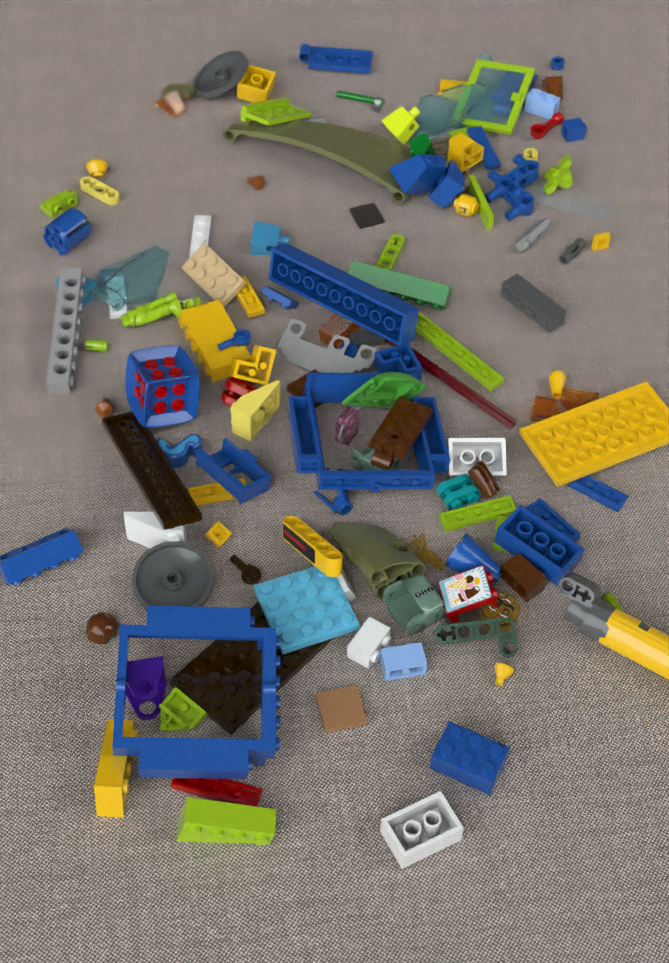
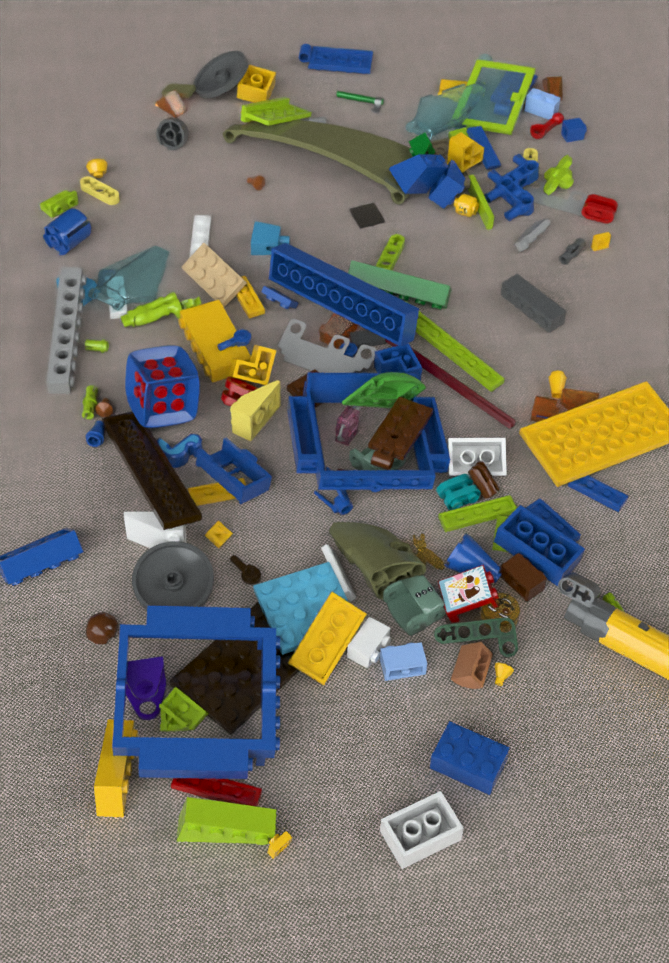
yellow beam [282,516,343,577] -> none
medium nougat tile [316,685,367,733] -> none
neon yellow torso [382,106,421,145] -> none
blue bush [551,56,565,70] -> none
none -> lime pin [82,385,98,420]
none -> blue cone [86,421,105,447]
none -> dark grey cylinder [156,117,188,150]
none -> yellow plate [267,831,292,859]
none -> yellow tile [288,592,367,685]
none -> nougat brick [451,642,493,689]
none -> red brick [581,194,618,224]

